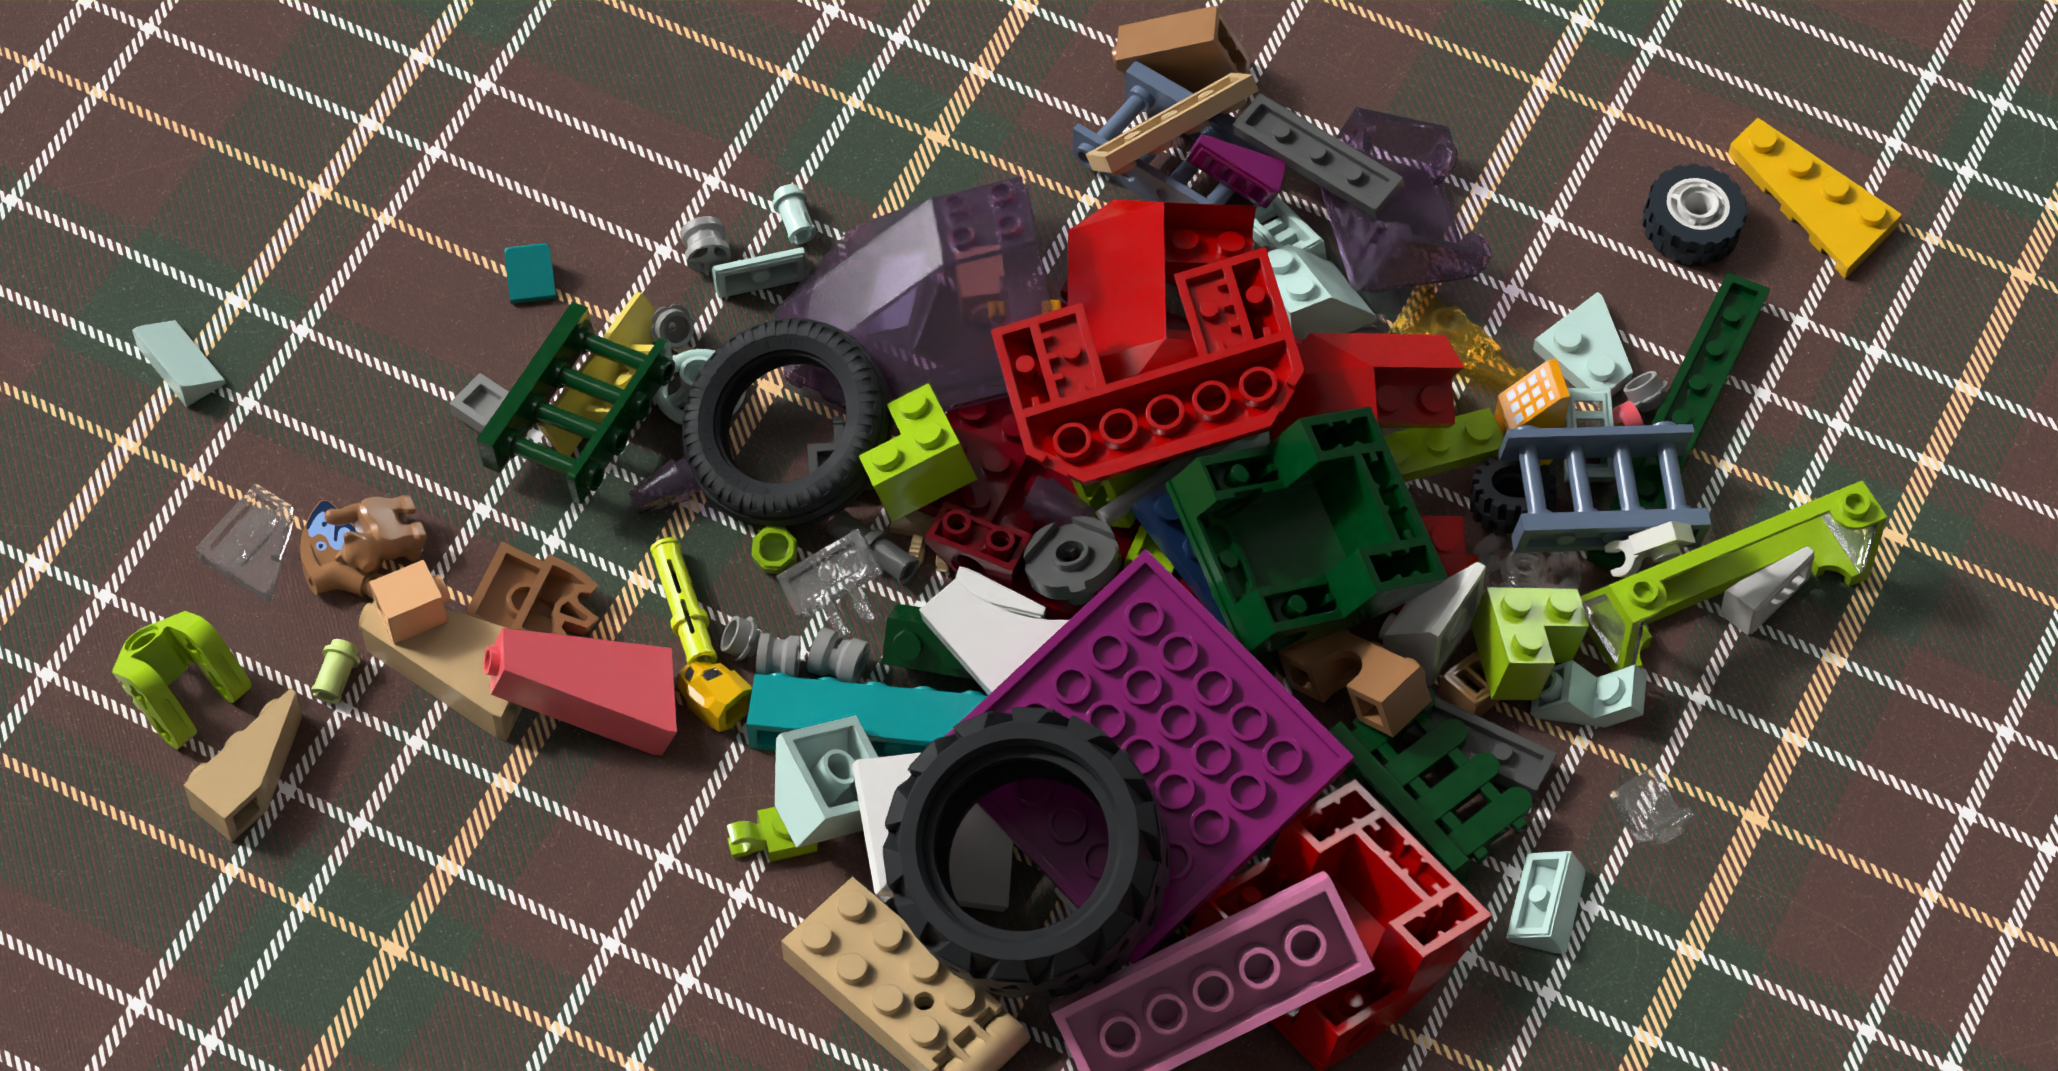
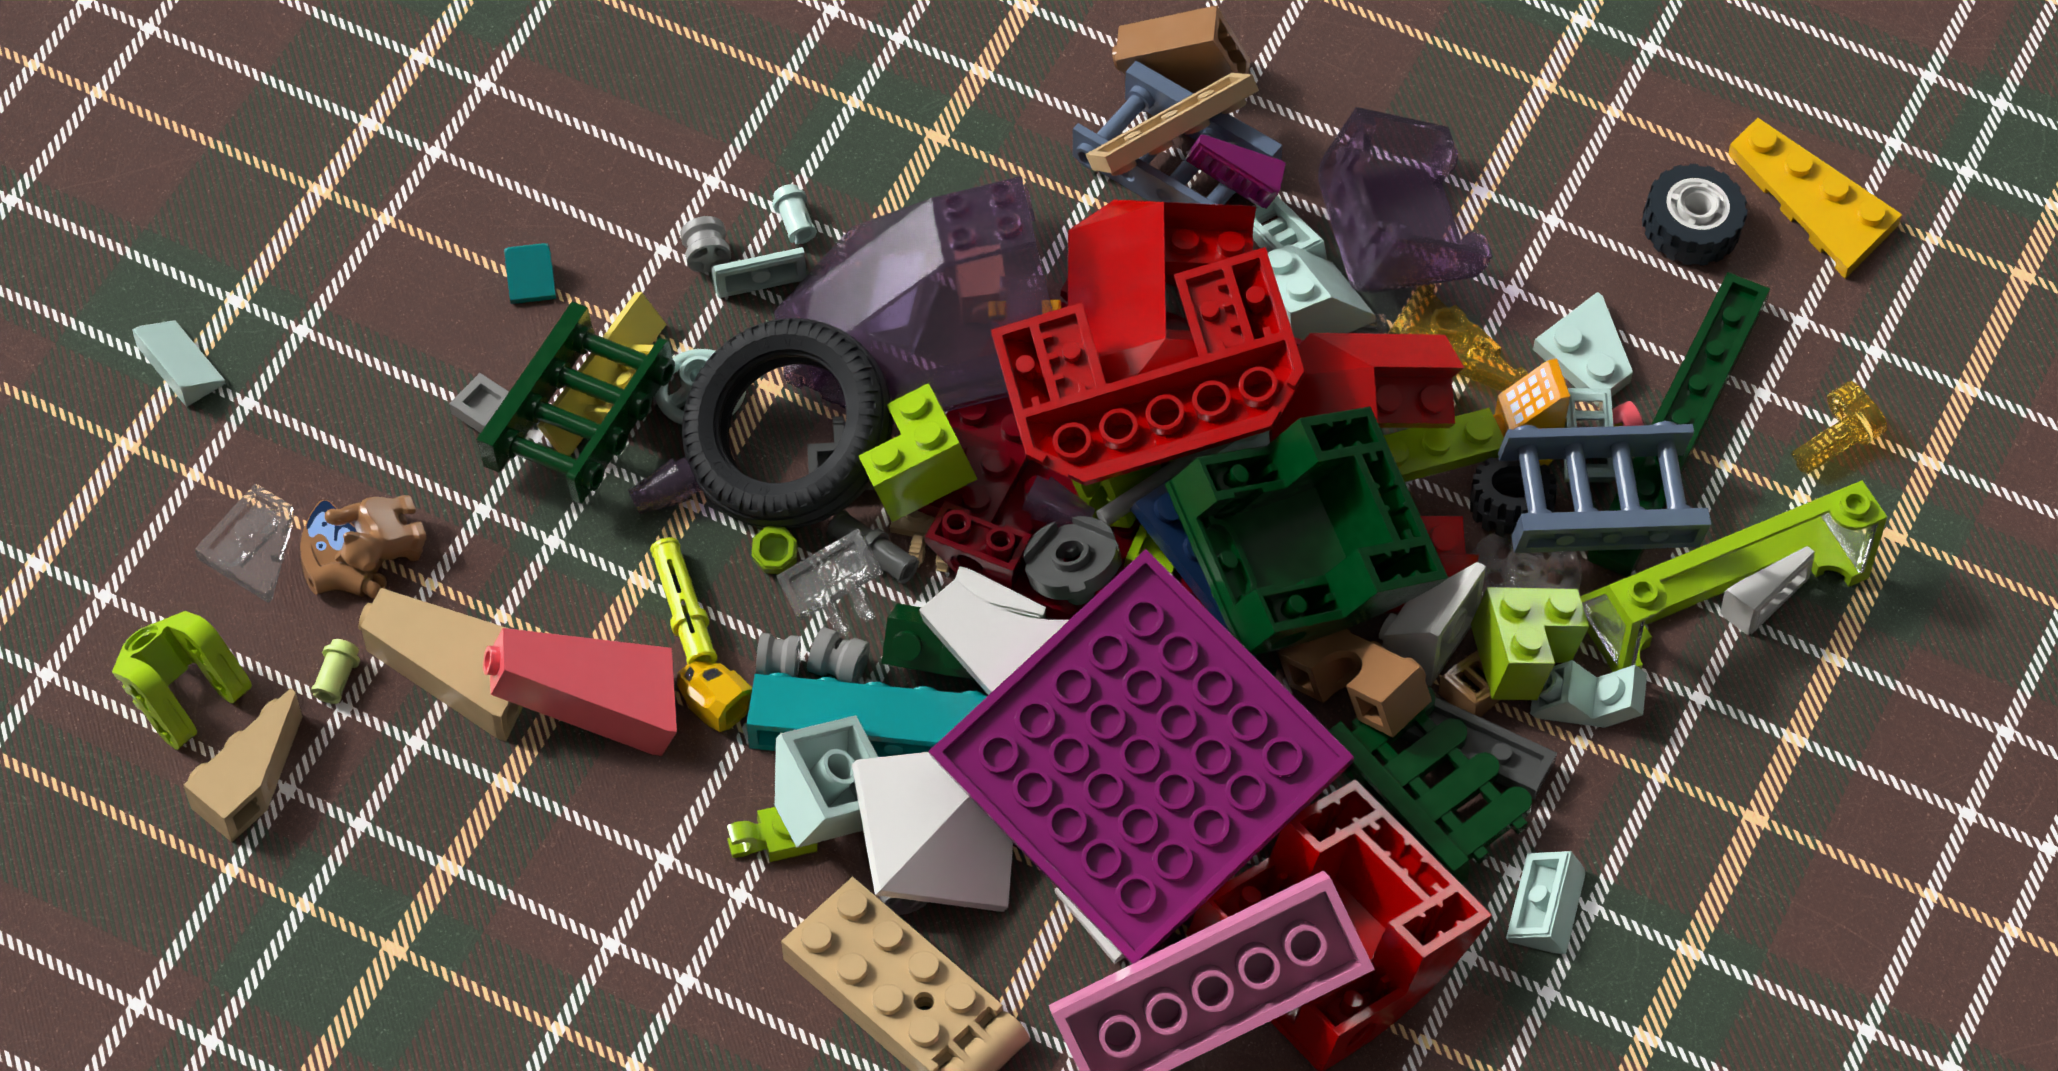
light nougat brick [369,560,450,644] -> none
medium nougat plate [465,542,599,635] -> none
light grey plate [650,304,694,349] -> none
light grey plate [720,616,762,662] -> none
black tyre [882,707,1171,1000] -> none
dark grey plate [1232,93,1405,219] -> none
white plate [1604,521,1696,578] -> none
clear bracket [1608,766,1694,845] -> none
light grey plate [1623,371,1669,412] -> none
none -> clear yellow piece [1791,381,1887,474]

